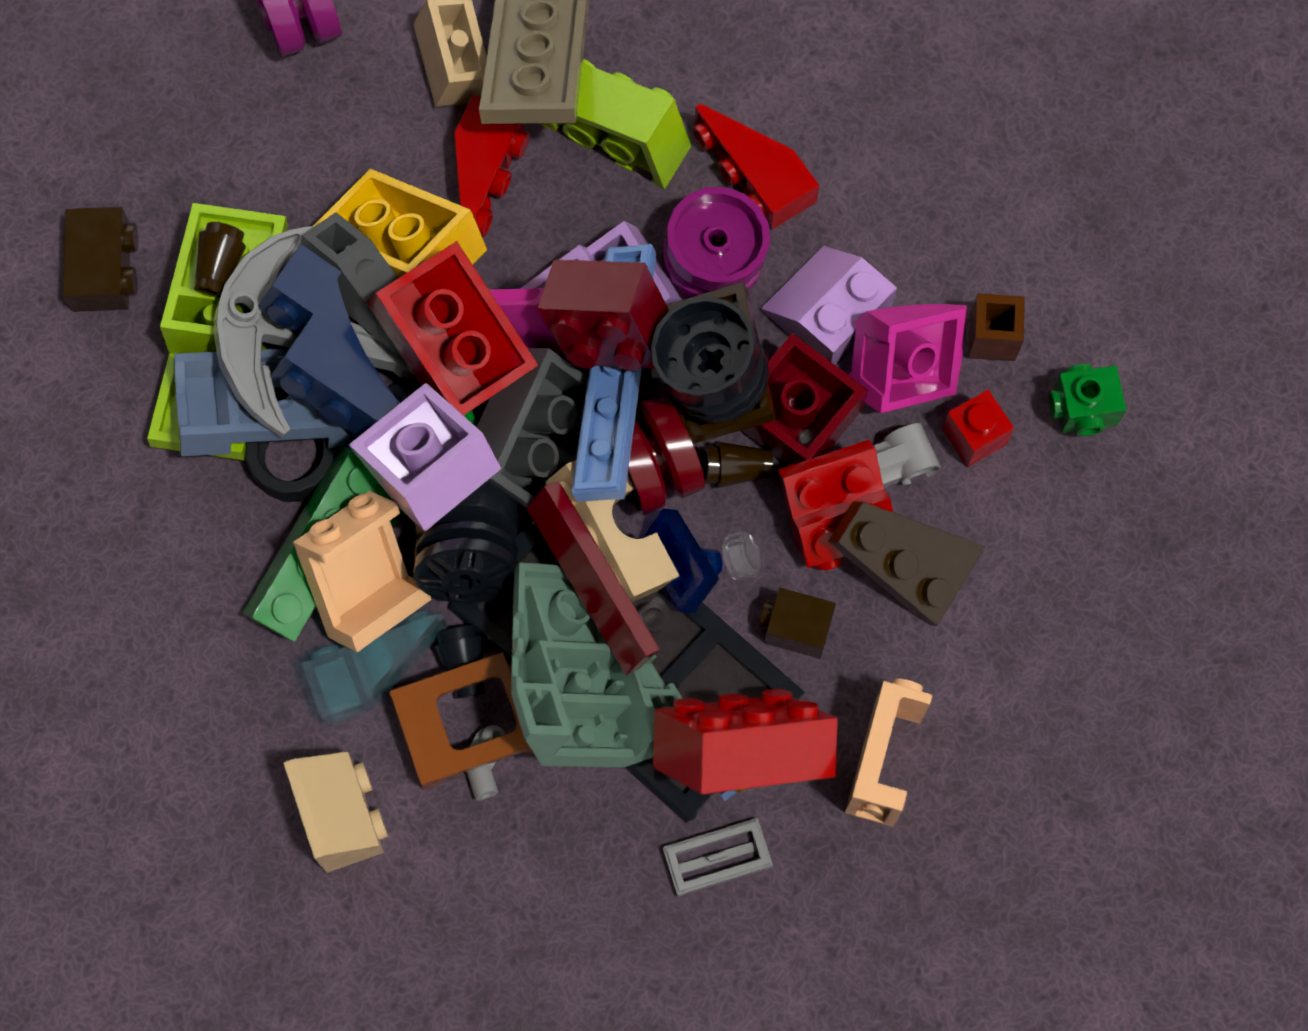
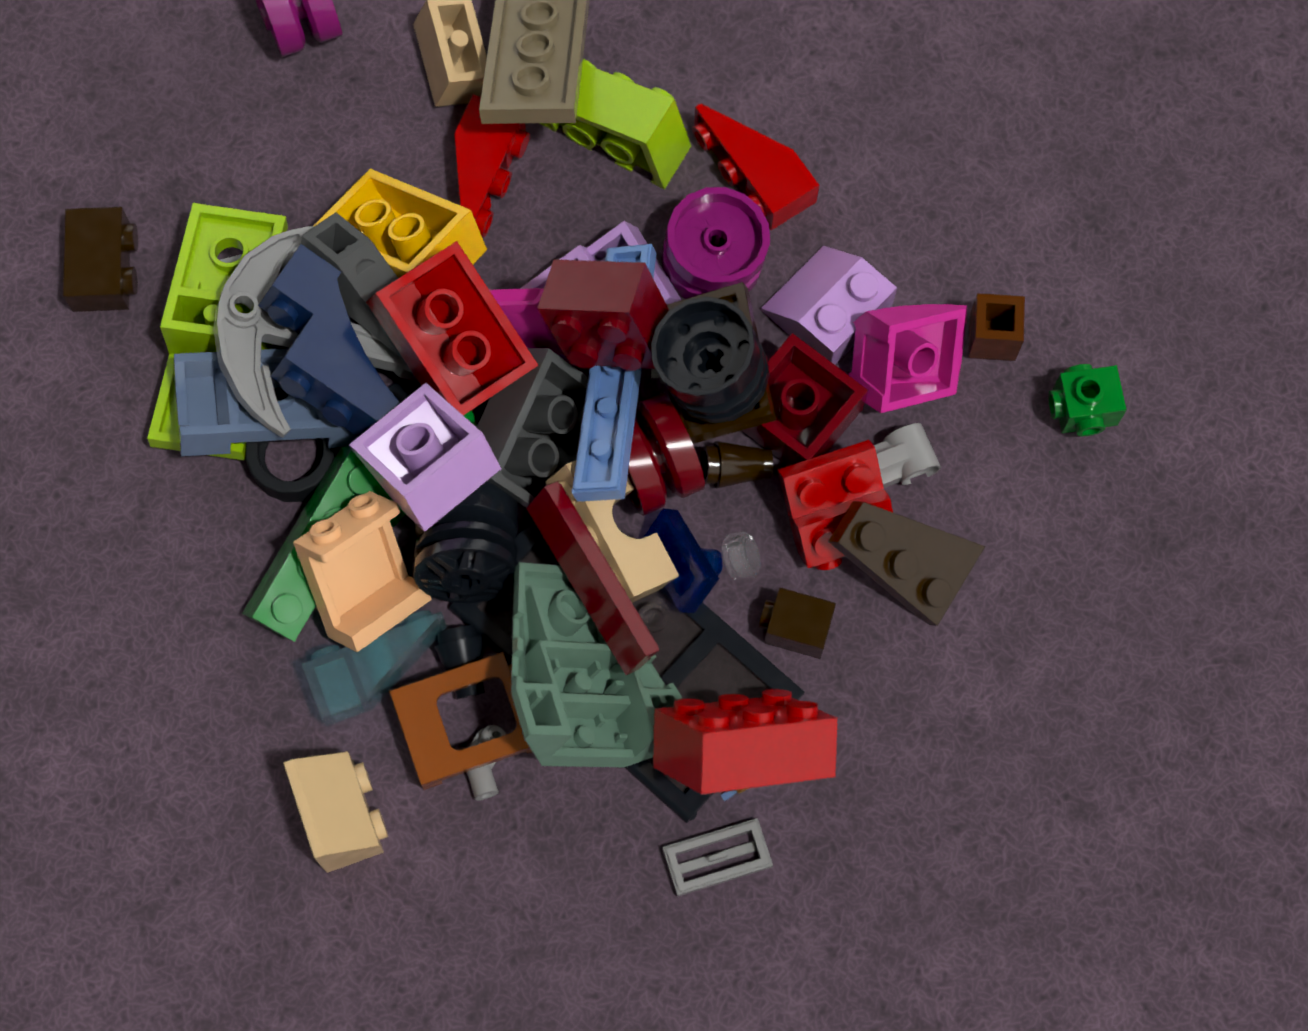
dark brown cone [194,222,246,298] -> none
light nougat panel [845,679,932,827] -> none
red brick [942,389,1015,468] -> none

